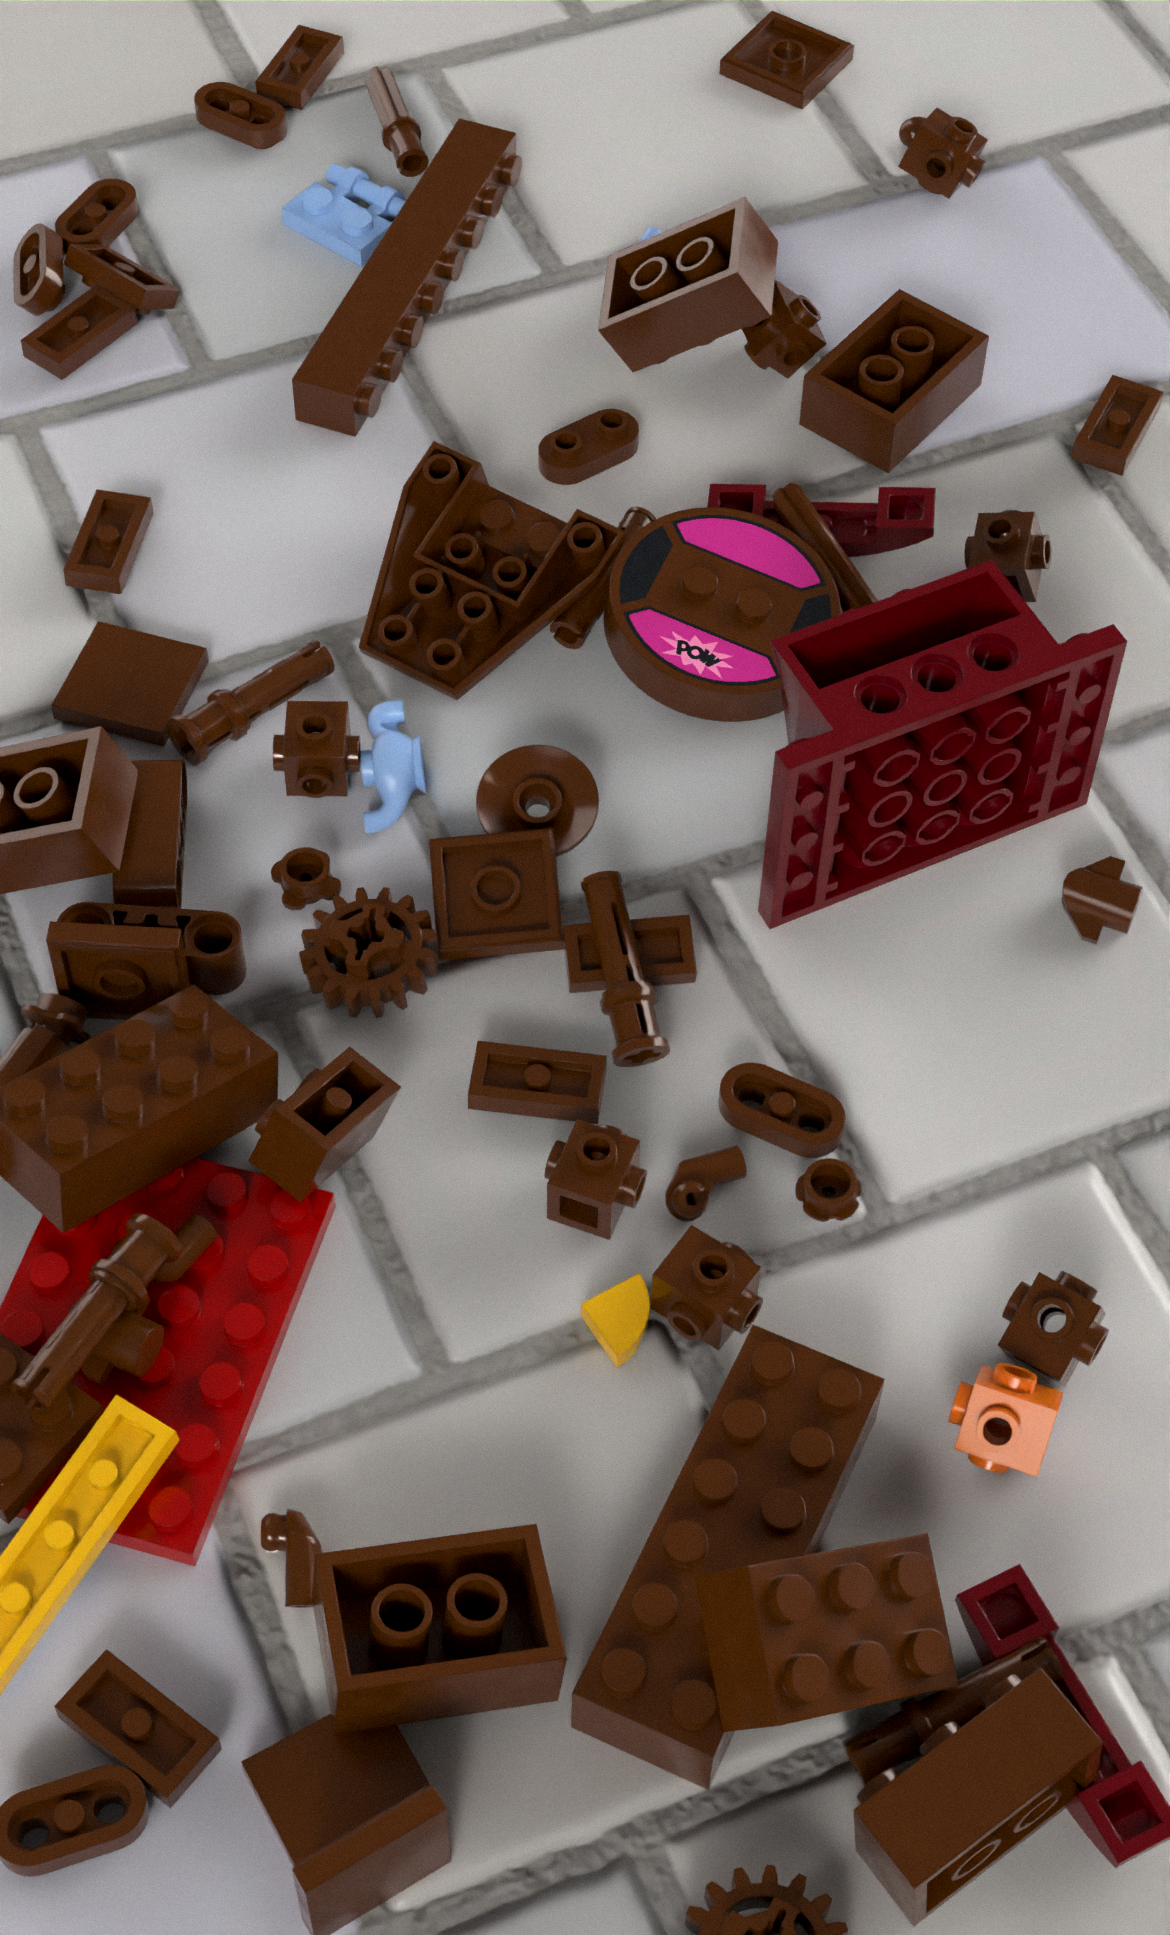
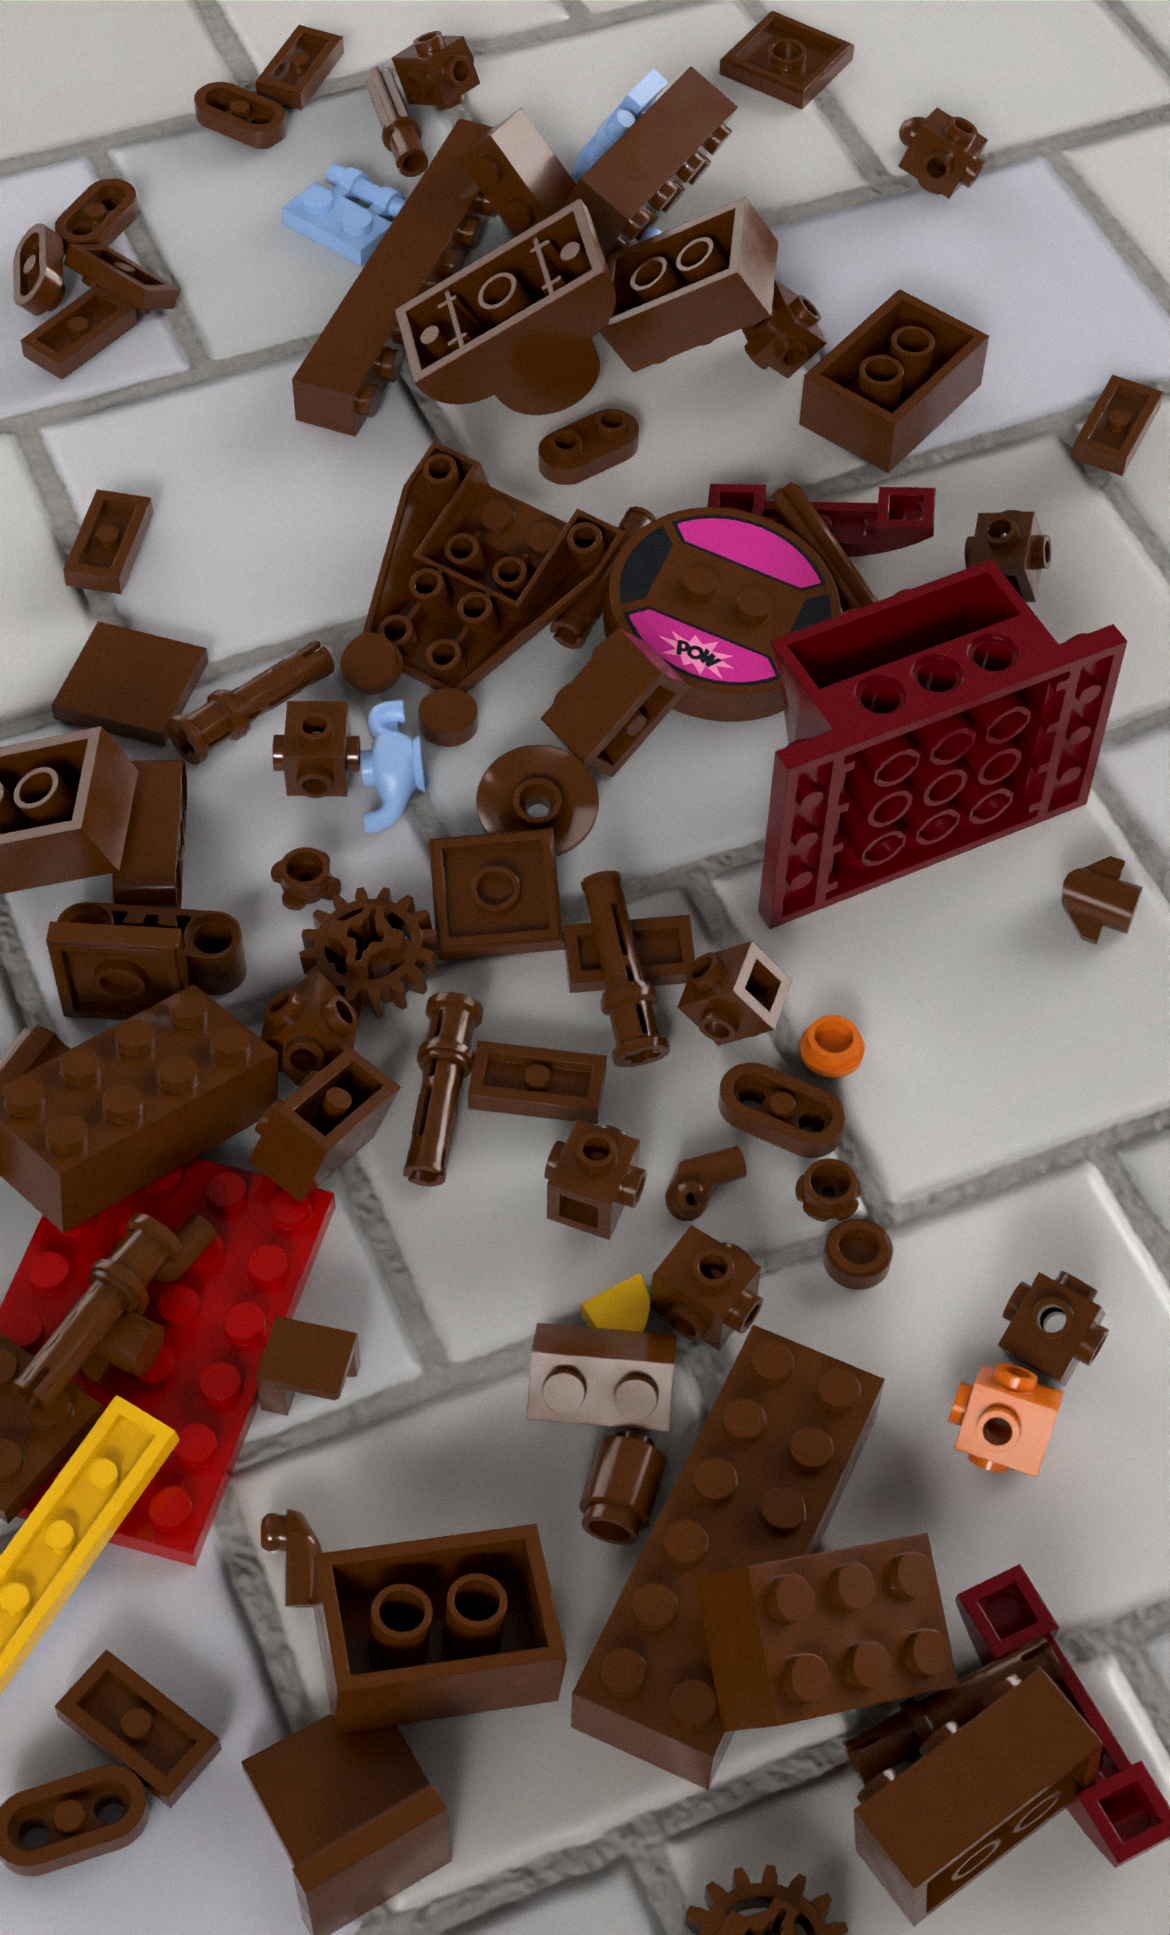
reddish brown plate [21,993,91,1047] -> none
none -> reddish brown panel [255,1316,360,1416]
none -> reddish brown brick [260,970,360,1087]
none -> reddish brown tile [341,632,403,695]
none -> reddish brown brick [392,31,480,110]
none -> reddish brown brick [395,199,616,415]
none -> reddish brown pin [403,992,484,1187]
none -> reddish brown tile [418,688,478,747]
none -> reddish brown brick [458,107,576,237]
none -> brick [526,1323,677,1432]
none -> reddish brown brick [540,628,690,777]
none -> reddish brown brick [561,66,738,263]
none -> light blue plate [571,68,668,183]
none -> reddish brown brick [579,1430,666,1545]
none -> reddish brown brick [677,941,793,1046]
none -> orange plate [799,1015,865,1078]
none -> reddish brown tile [823,1219,893,1290]

